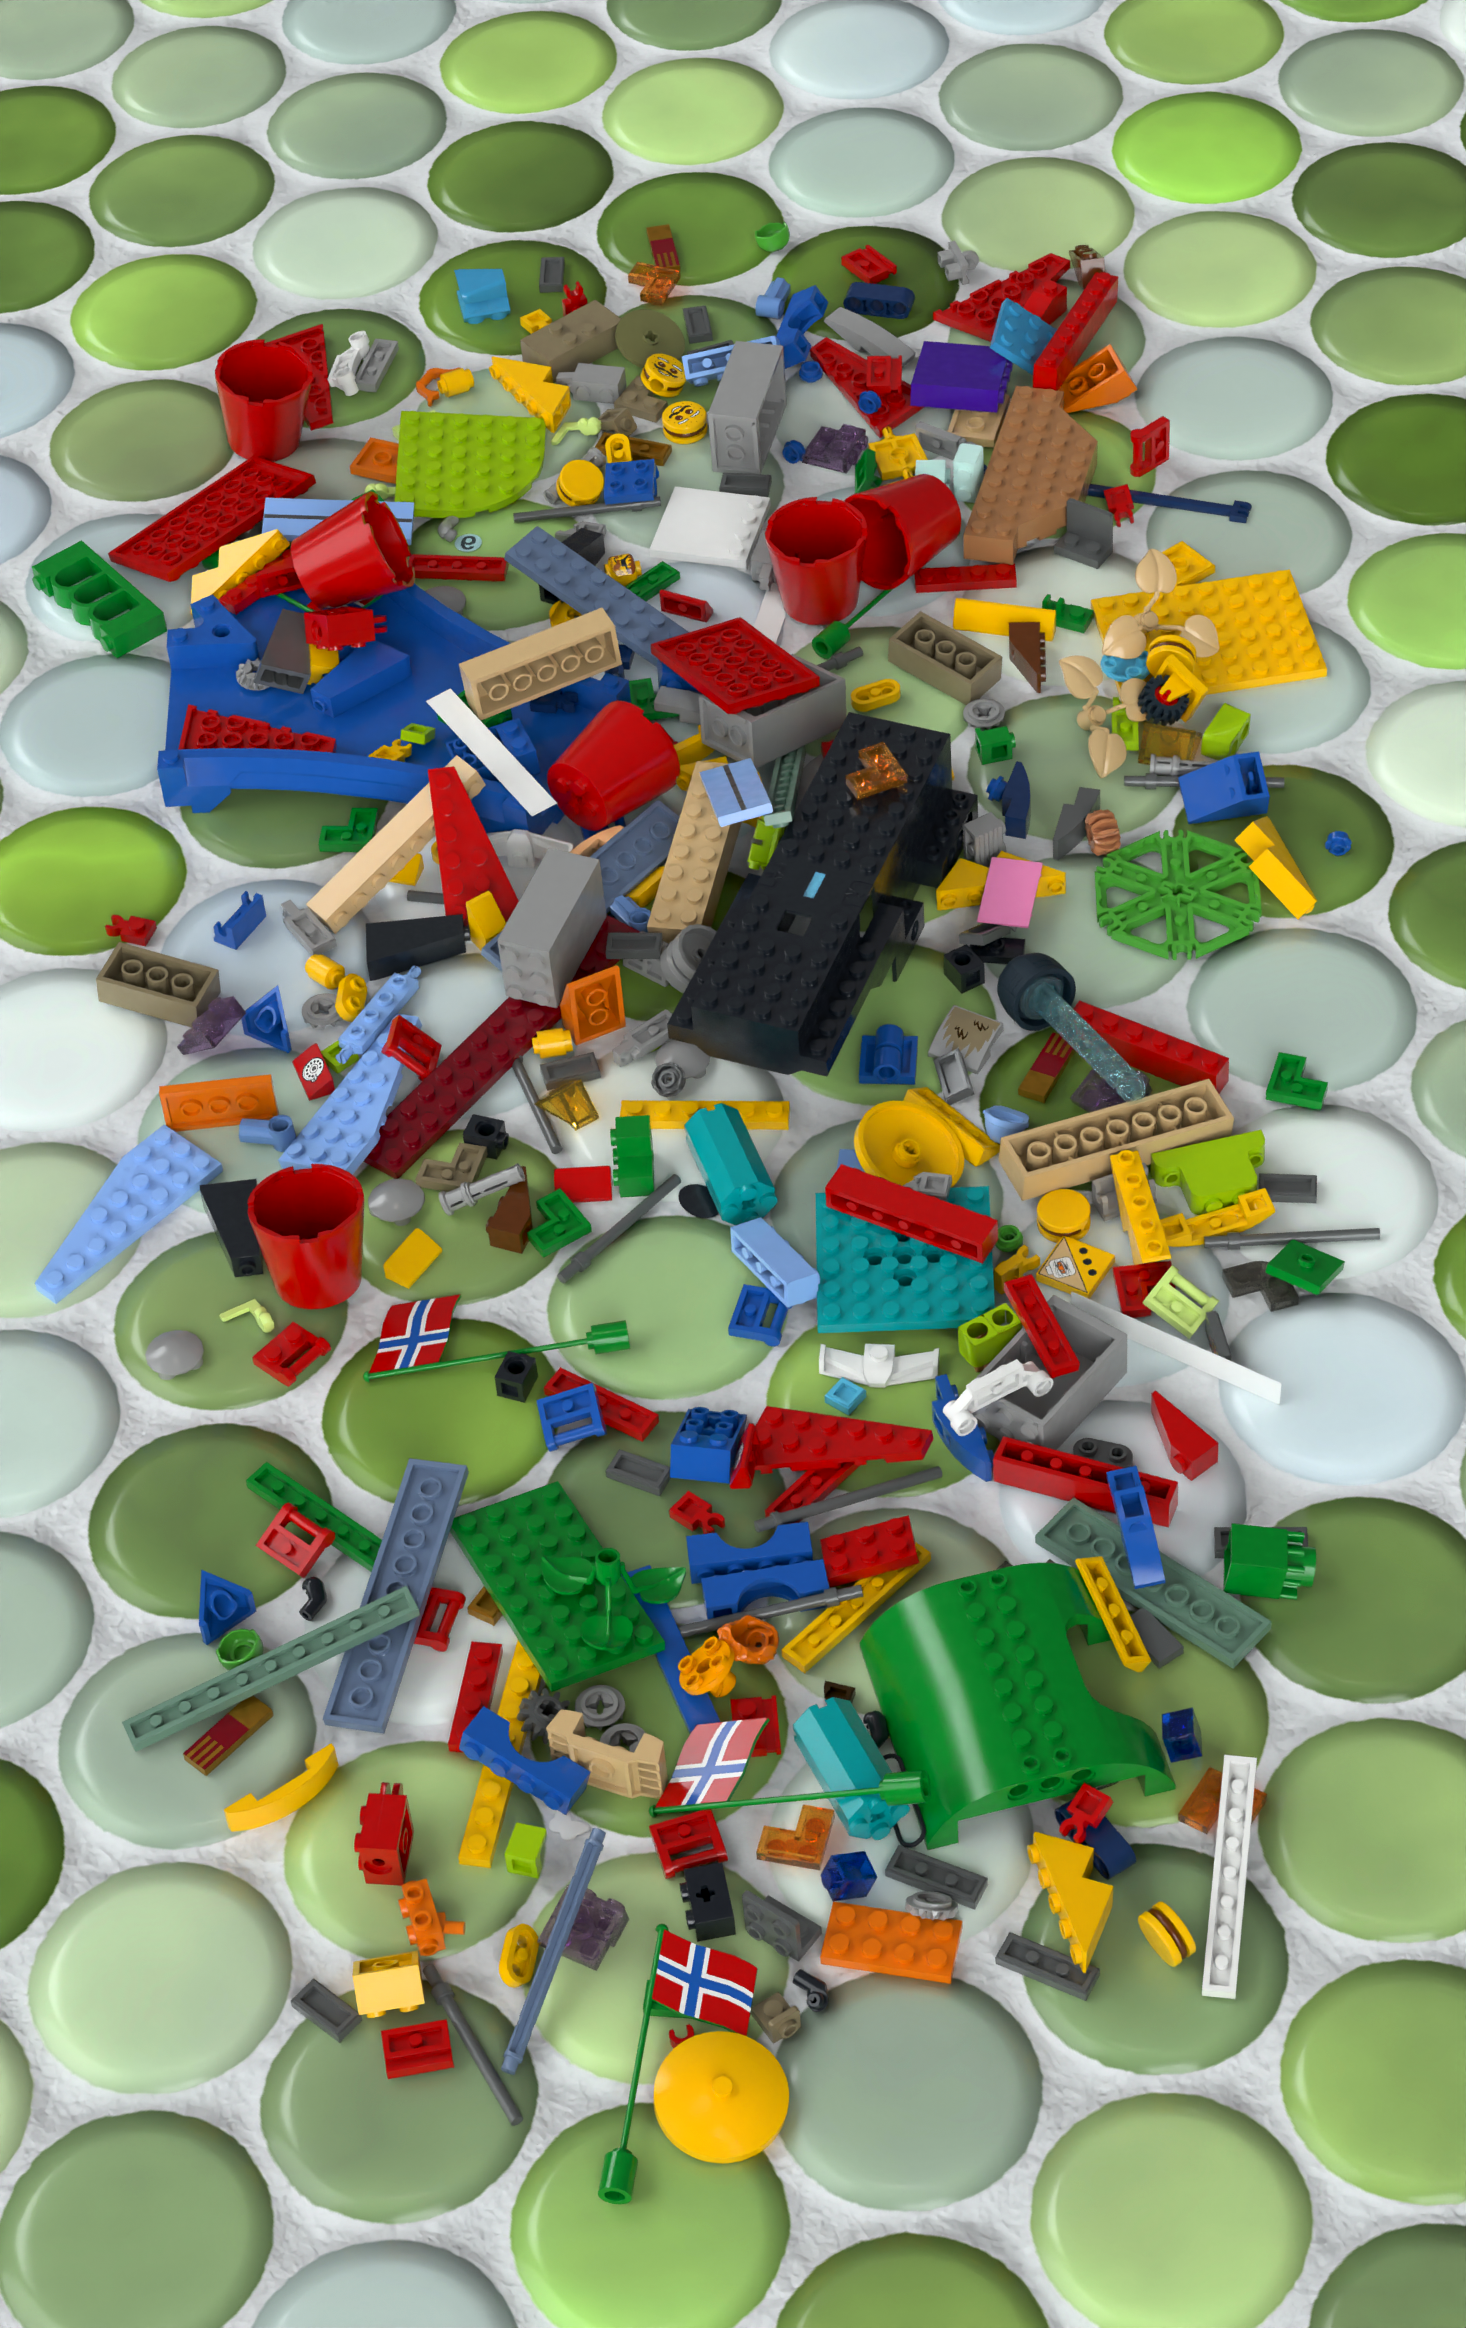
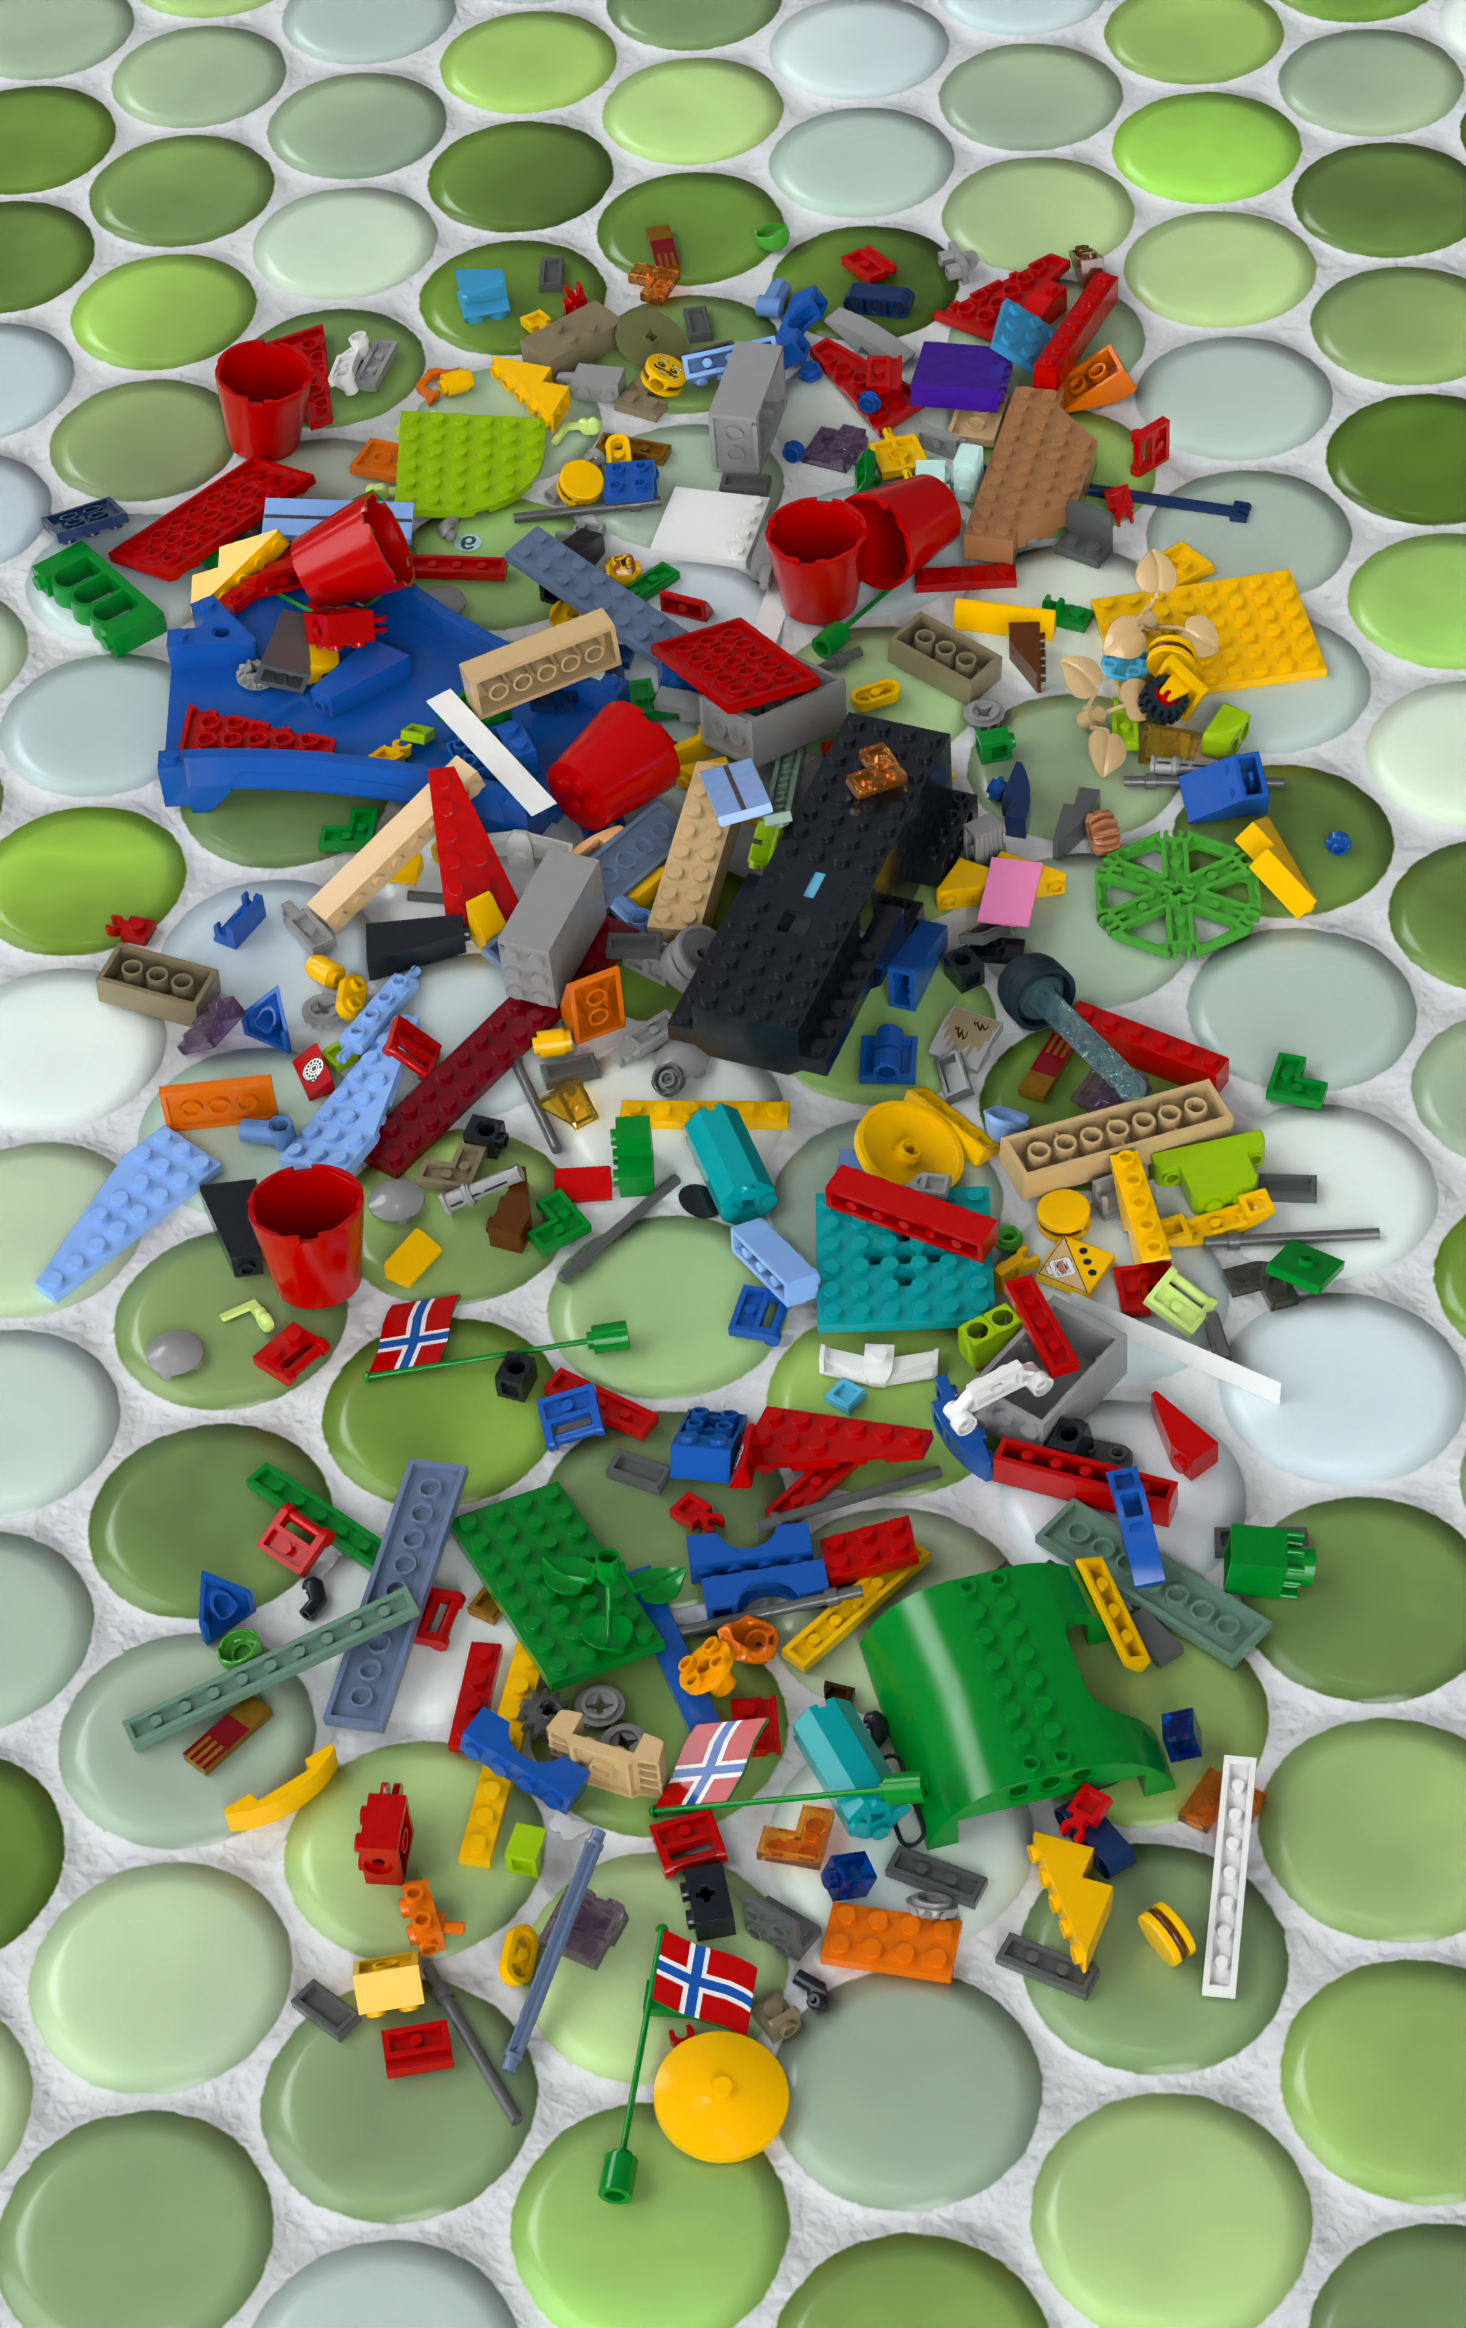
dark tan bracket [598,407,637,437] -> none
yellow head [662,401,708,444] -> none
none -> dark blue plate [41,496,129,545]
none -> blue slope [887,920,948,1012]
none -> black brick [1047,1417,1094,1458]

